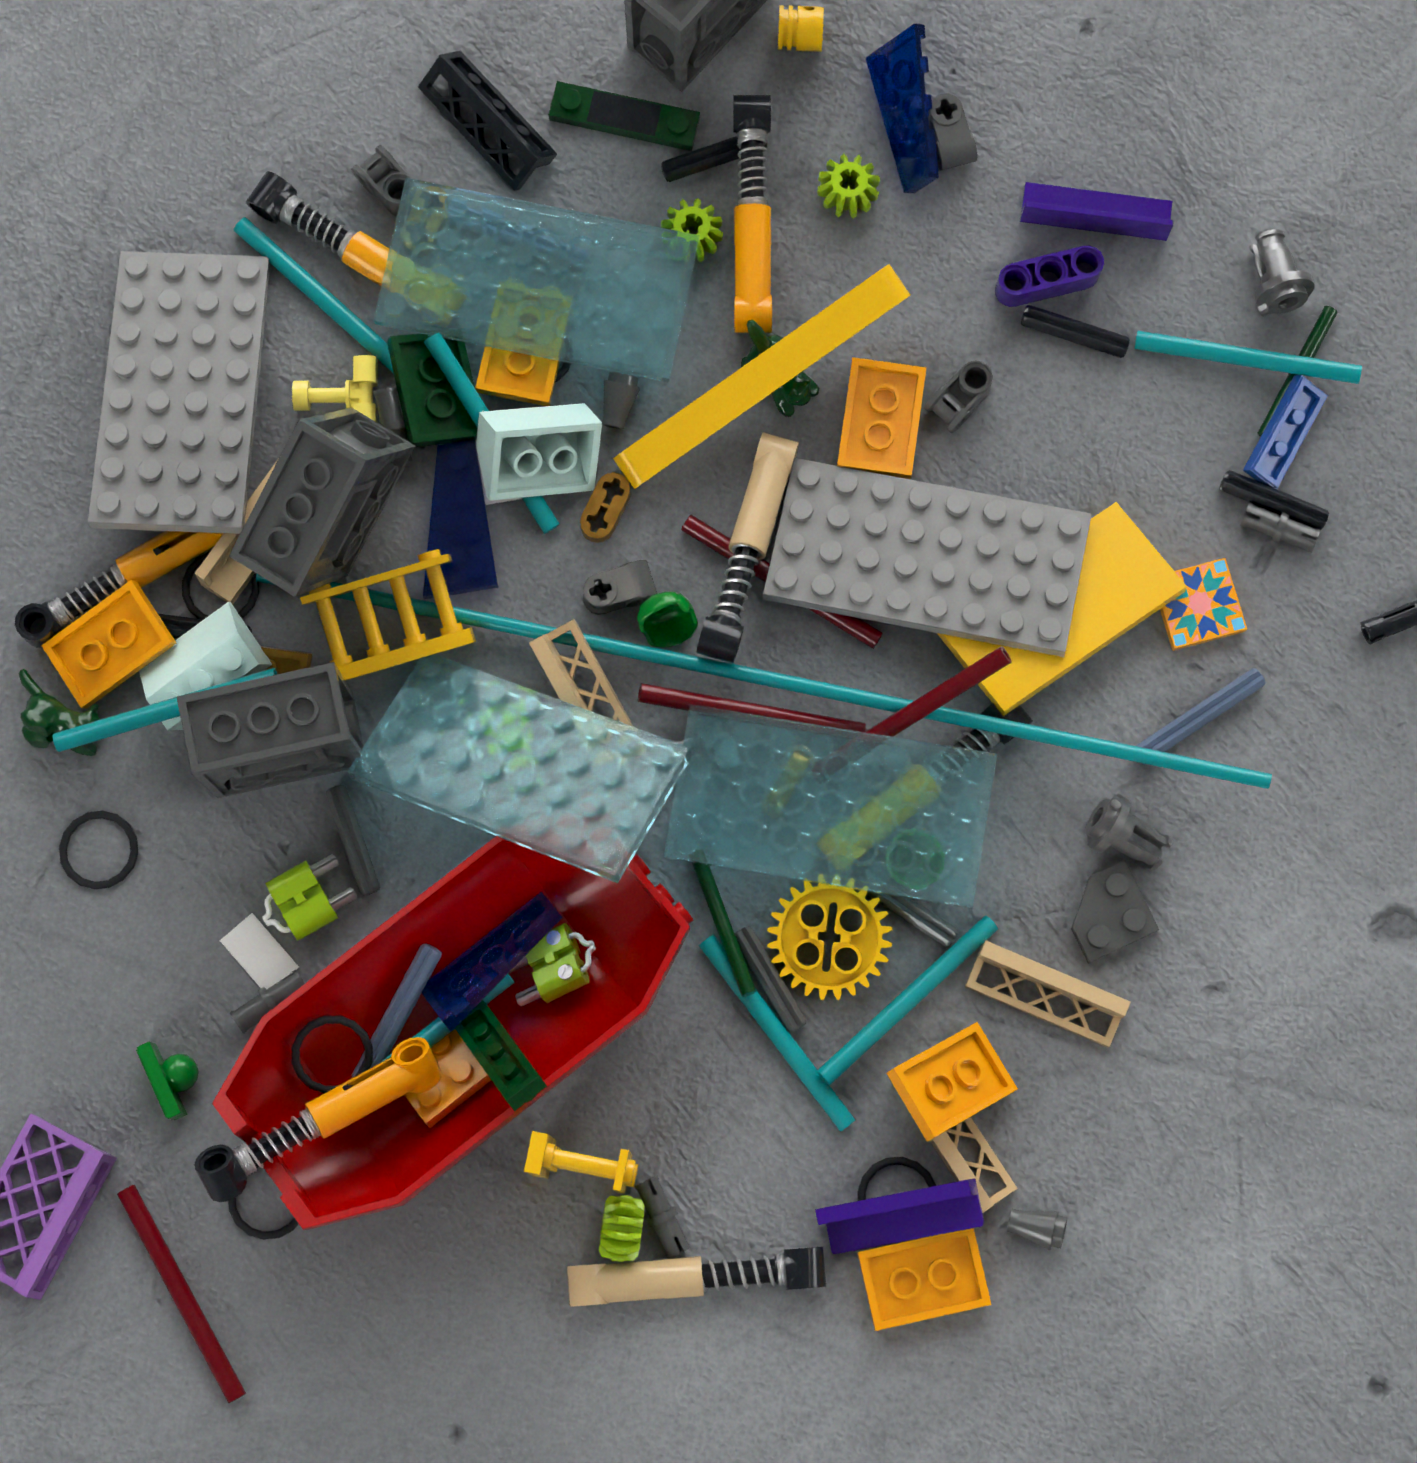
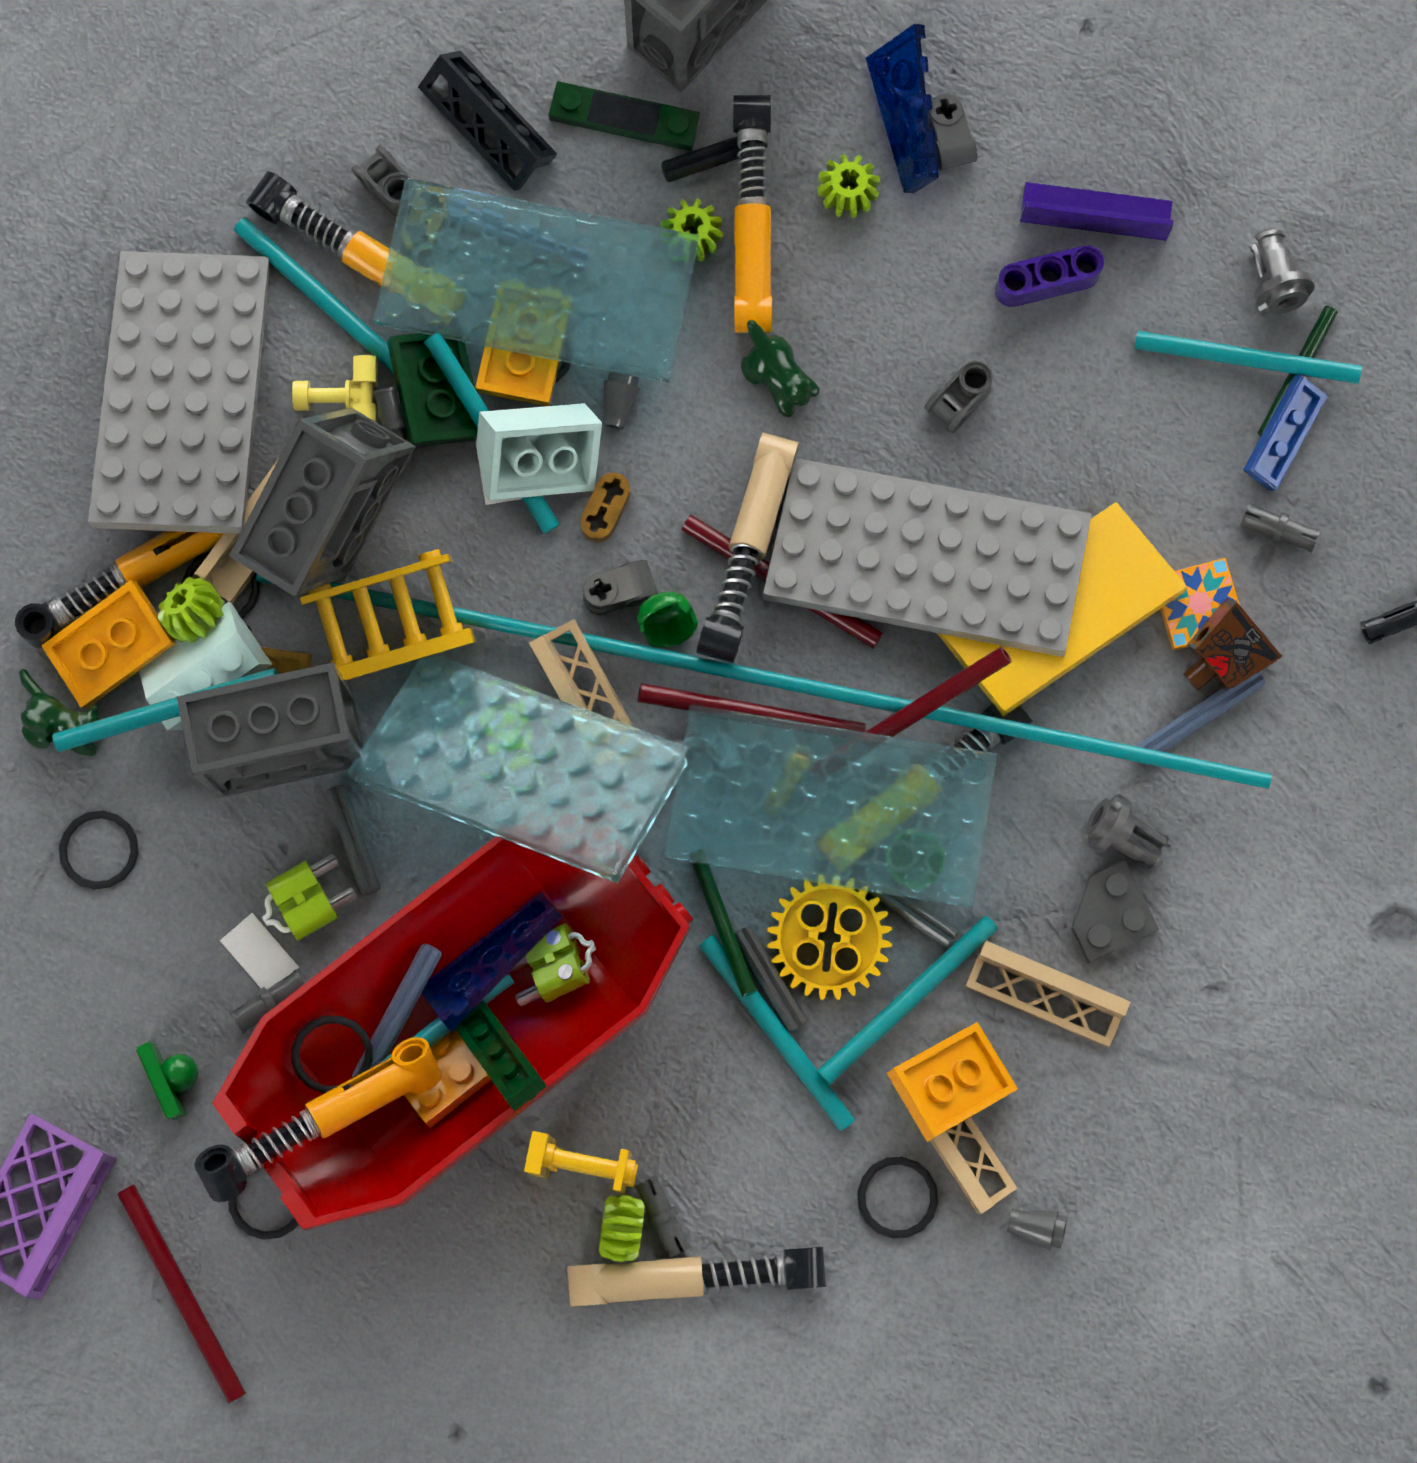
clear blue wing [423,440,499,600] -> none
yellow beam [613,264,911,489] -> none
yellow piece [778,5,824,52] -> none
dark purple panel [815,1178,984,1254] -> none
light orange plate [837,357,927,479] -> none
light orange plate [857,1228,991,1331] -> none
black axle [1021,305,1130,358] -> none
black axle [1220,470,1329,530] -> none
none -> lime gear [157,577,225,643]
none -> reddish brown torso [1183,598,1282,691]

